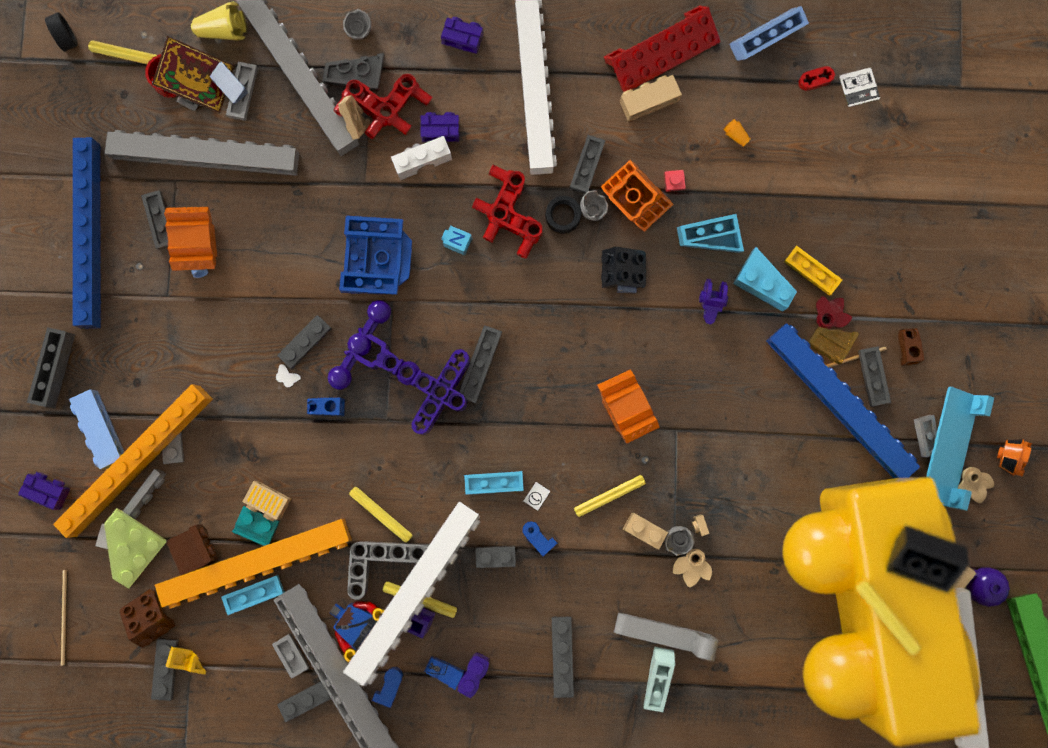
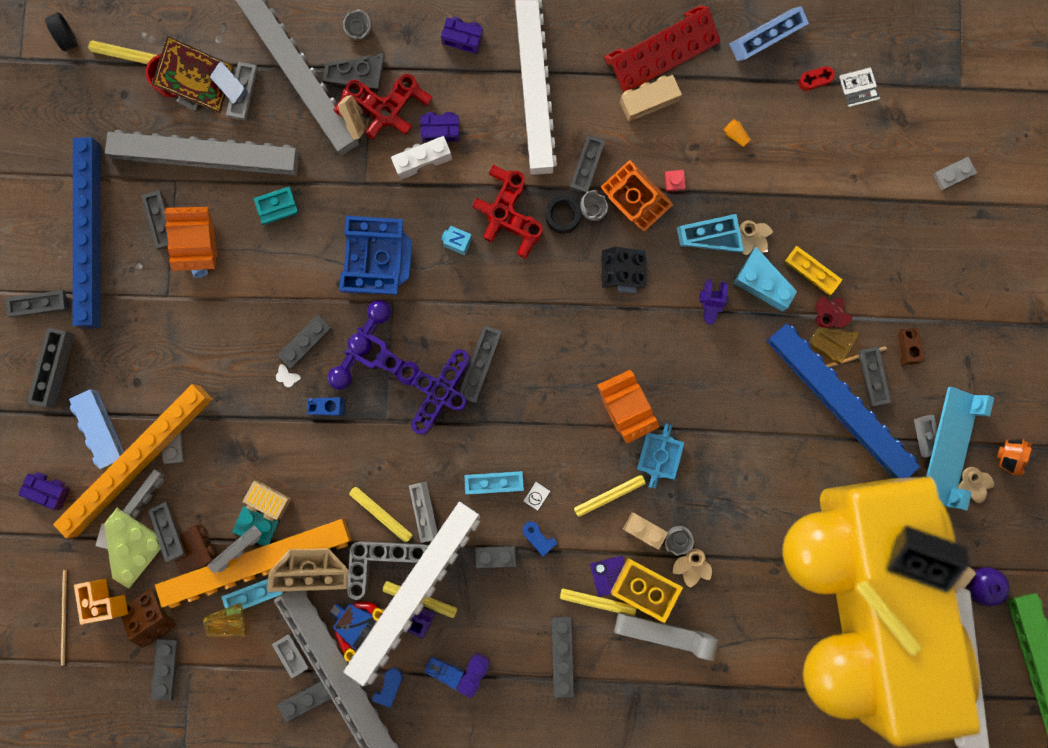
yellow slope [166,646,206,674] -> none
light yellow cone [191,1,247,41] -> none
light aqua slope [644,647,675,712] -> none
tan plate [692,514,710,536] -> none
none -> dark grey plate [6,290,67,318]
none -> light orange brick [74,578,128,624]
none -> dark grey plate [148,502,187,564]
none -> clear yellow wing [203,603,247,637]
none -> light grey plate [208,526,262,574]
none -> teal plate [253,187,299,225]
none -> tan wedge [267,548,349,592]
none -> light grey plate [409,481,438,542]
none -> light yellow axle [560,589,636,616]
none -> dark purple sticker [590,556,625,597]
none -> yellow brick [610,558,683,623]
none -> dark azure plate [637,423,685,489]
none -> tan plate [739,220,773,256]
none -> light grey plate [933,157,977,191]

